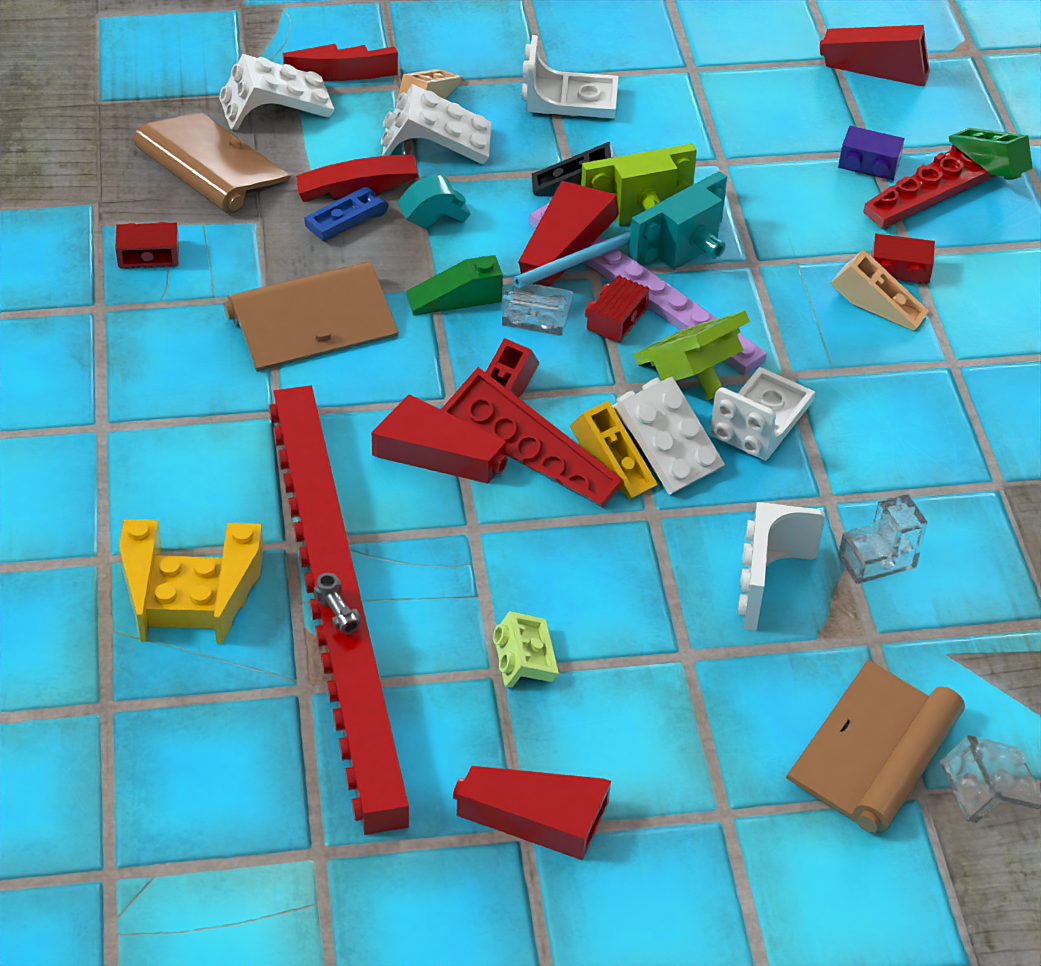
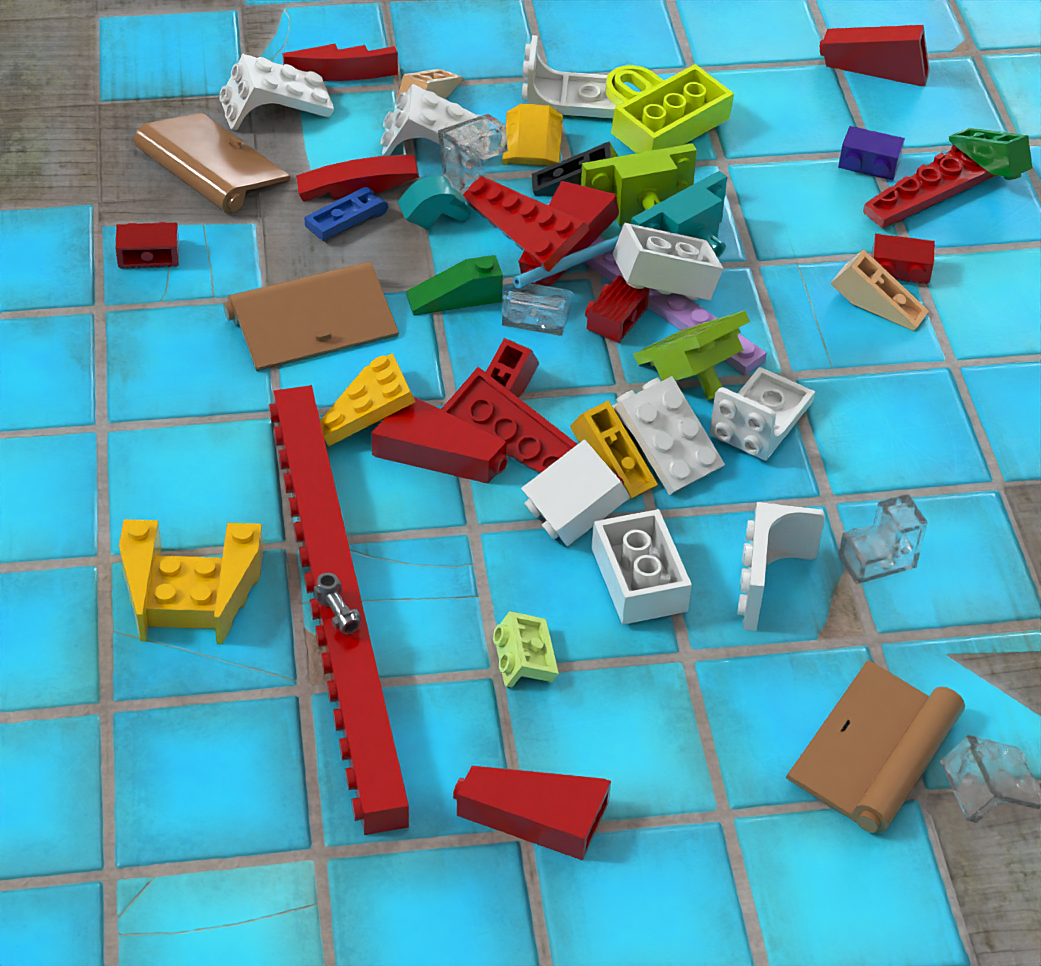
none -> yellow plate [320,353,416,447]
none -> clear brick [438,113,508,194]
none -> red wing [463,176,590,272]
none -> yellow slope [502,103,563,166]
none -> white brick [521,439,631,547]
none -> white brick [592,509,692,625]
none -> neon yellow brick [605,64,734,153]
none -> white brick [612,223,724,300]

